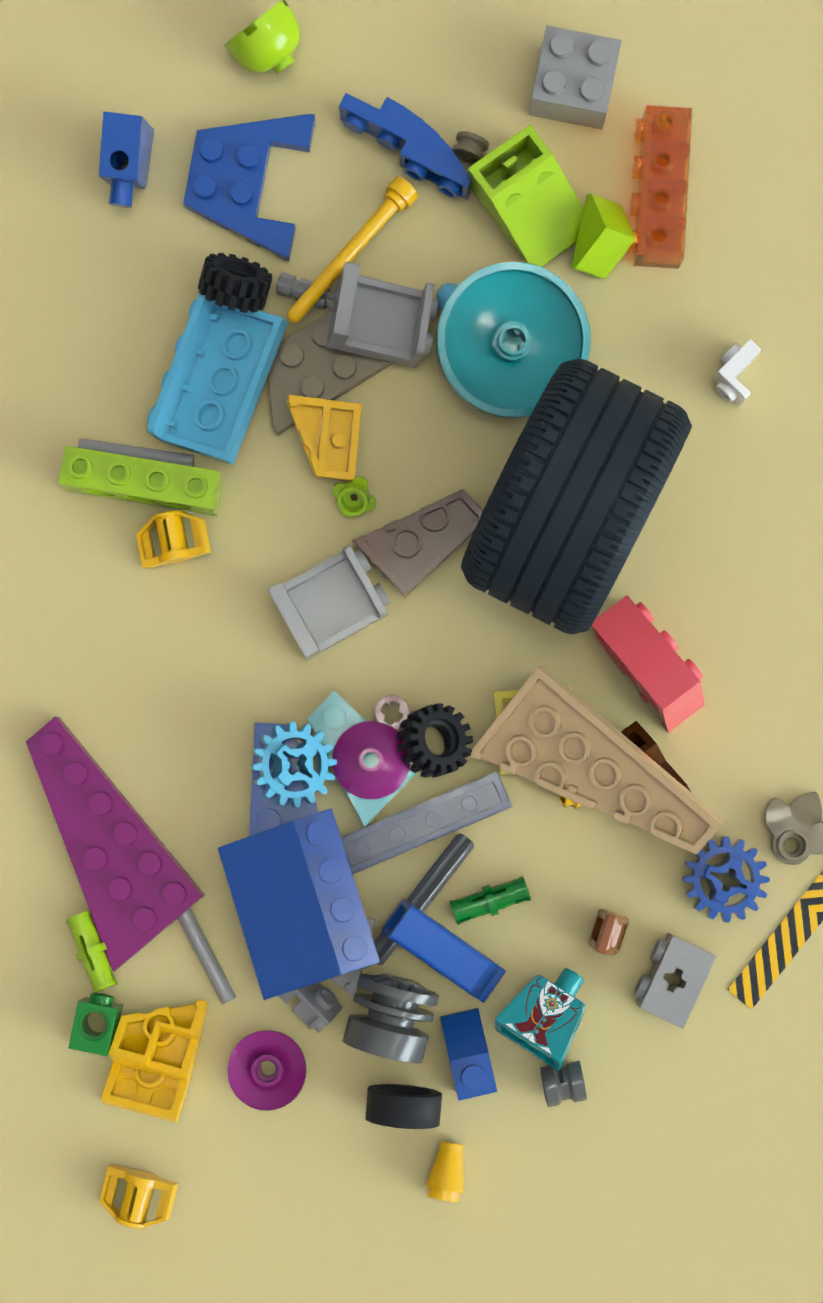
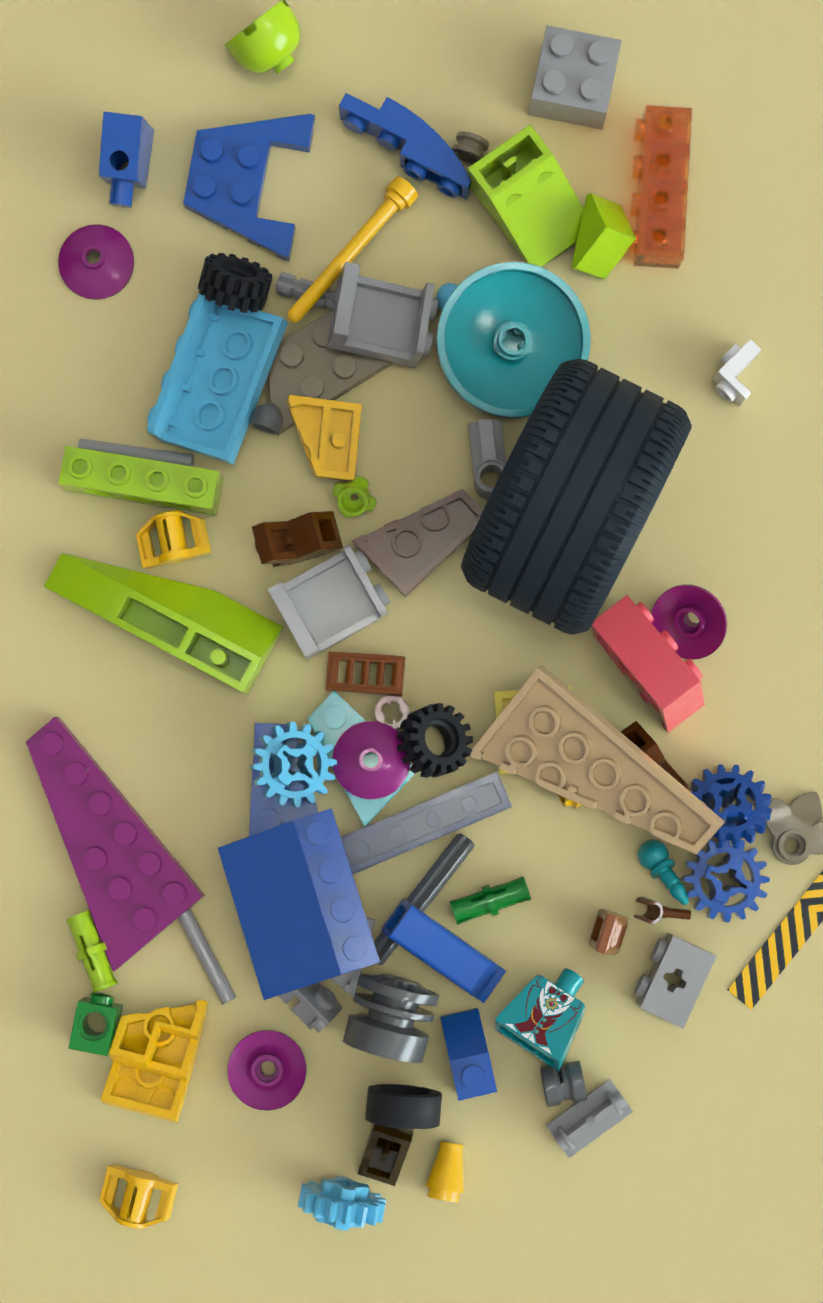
none -> lime wedge [43,553,284,695]
none -> magenta dish [58,224,134,300]
none -> dark grey hinge [249,403,283,434]
none -> reddish brown brick [252,511,343,567]
none -> medium azure gear [298,1176,386,1230]
none -> dark orange slope [325,651,406,696]
none -> dark brown slope [358,1124,413,1186]
none -> light grey piece [468,419,506,500]
none -> light grey hinge [546,1079,633,1158]
none -> reddish brown hand [634,897,691,924]
none -> teal bar [638,839,689,905]
none -> magenta dish [652,584,727,660]
none -> blue gear [691,764,772,849]

